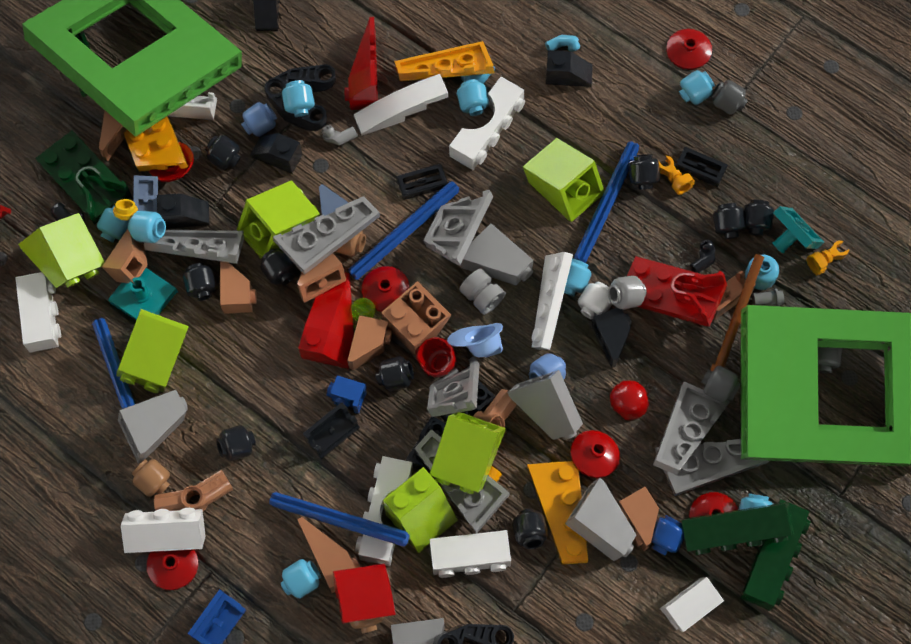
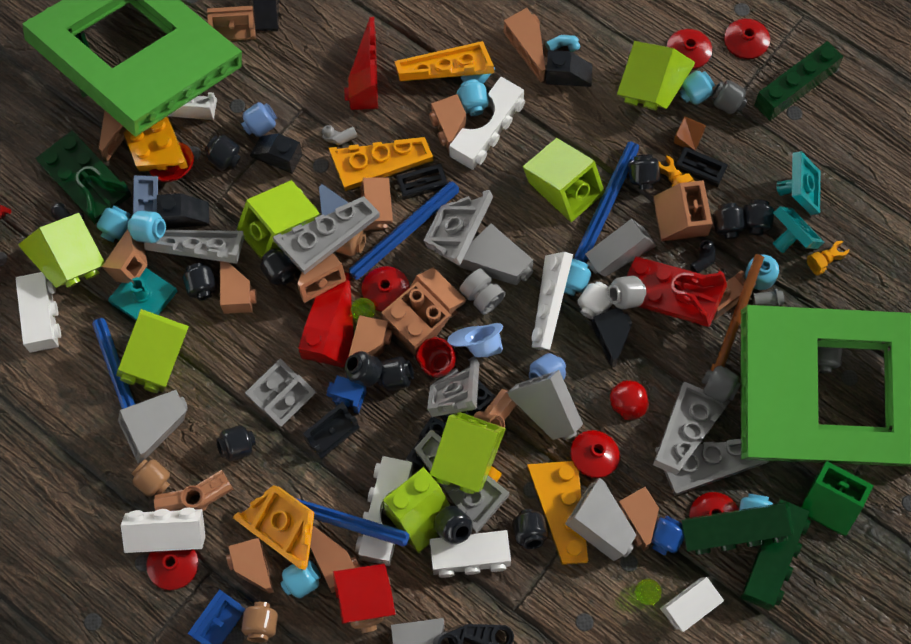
yellow plate [113,199,138,221] -> none
black connector [264,64,336,131] -> none
medium azure head [282,80,315,117] -> none
white slope [354,74,448,136] -> none
none -> nougat hinge [207,6,256,41]
none -> nougat slope [226,538,274,594]
none -> light orange wing [233,485,314,570]
none -> medium nougat head [241,602,278,643]
none -> light grey slope [244,358,316,427]
none -> light orange wing [329,137,433,191]
none -> black head [345,351,382,387]
none -> nougat hinge [360,178,393,231]
none -> nougat hinge [410,267,466,319]
none -> nougat slope [429,94,466,152]
none -> black head [434,506,473,545]
none -> nougat slope [503,8,545,83]
none -> light grey slope [585,218,657,276]
none -> lime slope [617,41,695,110]
none -> clear neon green plate [635,579,662,606]
none -> nougat slope [653,180,712,241]
none -> dark orange slope [674,116,706,151]
none -> red dish [724,19,770,59]
none -> dark green brick [754,41,843,121]
none -> teal tile [776,151,821,215]
none -> green slope [801,461,874,537]

